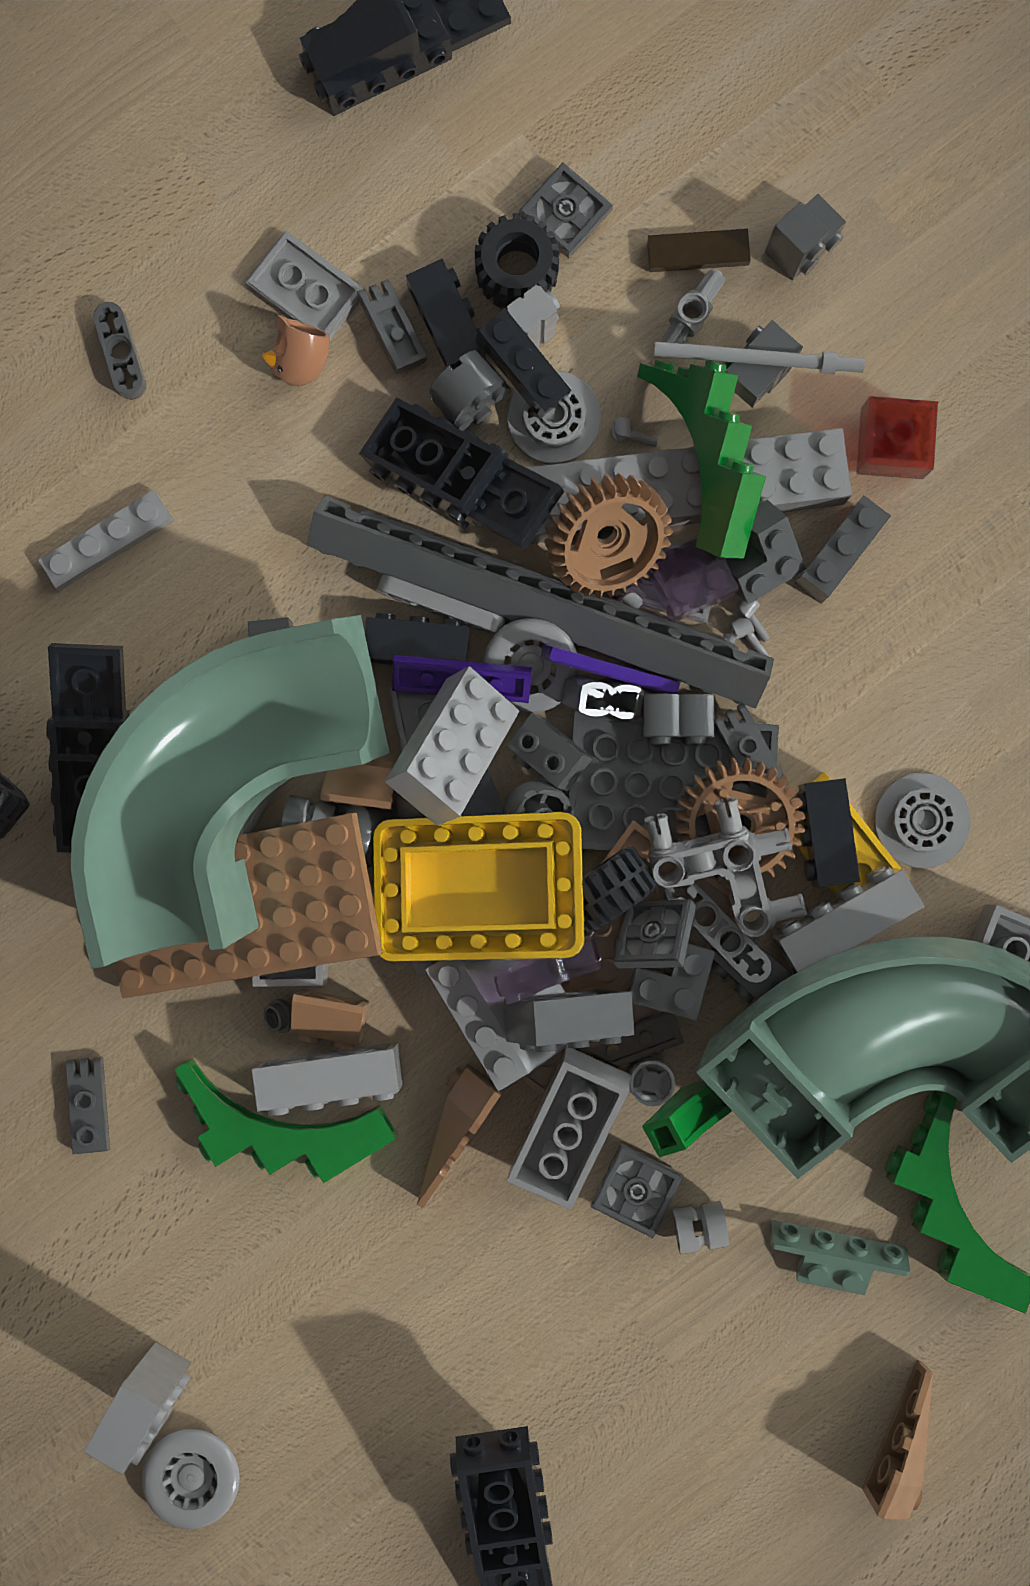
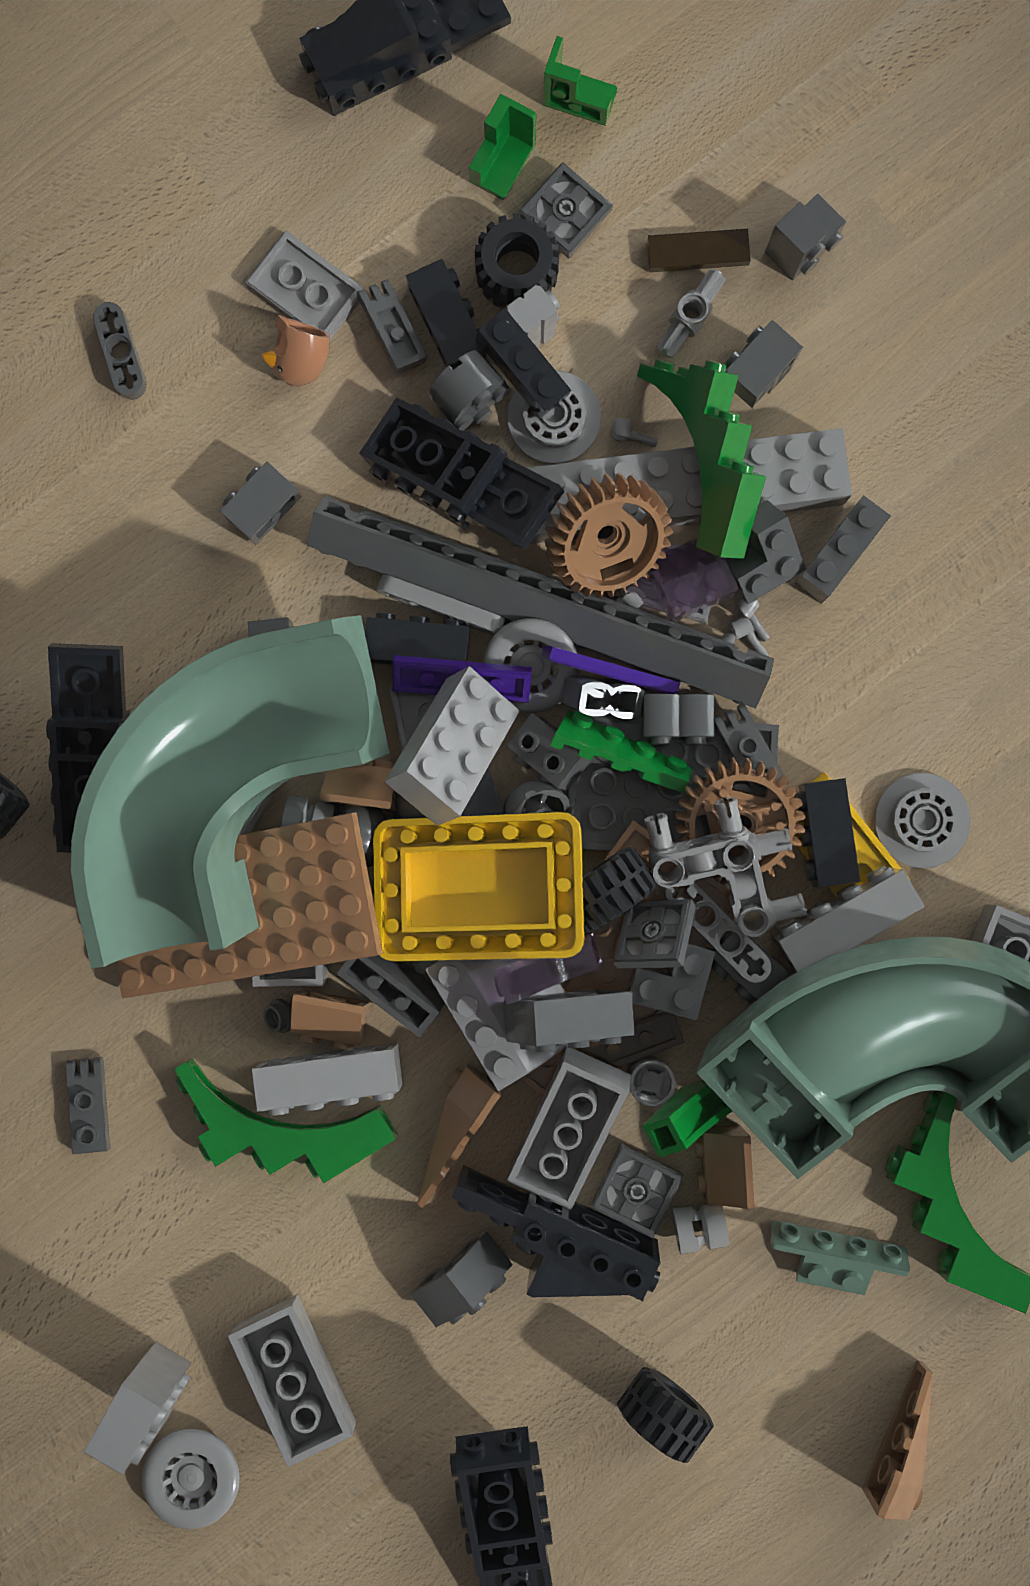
light grey plate [39,490,174,591] -> none
light grey bar [654,342,865,374] -> none
clear red brick [856,396,938,479] -> none
none -> dark grey brick [220,461,301,546]
none -> light grey brick [228,1294,357,1467]
none -> dark grey brick [337,955,445,1038]
none -> dark grey brick [410,1232,513,1327]
none -> black wedge [452,1165,661,1302]
none -> green panel [468,93,537,200]
none -> green panel [543,36,618,126]
none -> green wing [550,709,693,793]
none -> black tyre [617,1367,714,1463]
none -> medium nougat slope [694,1125,755,1209]

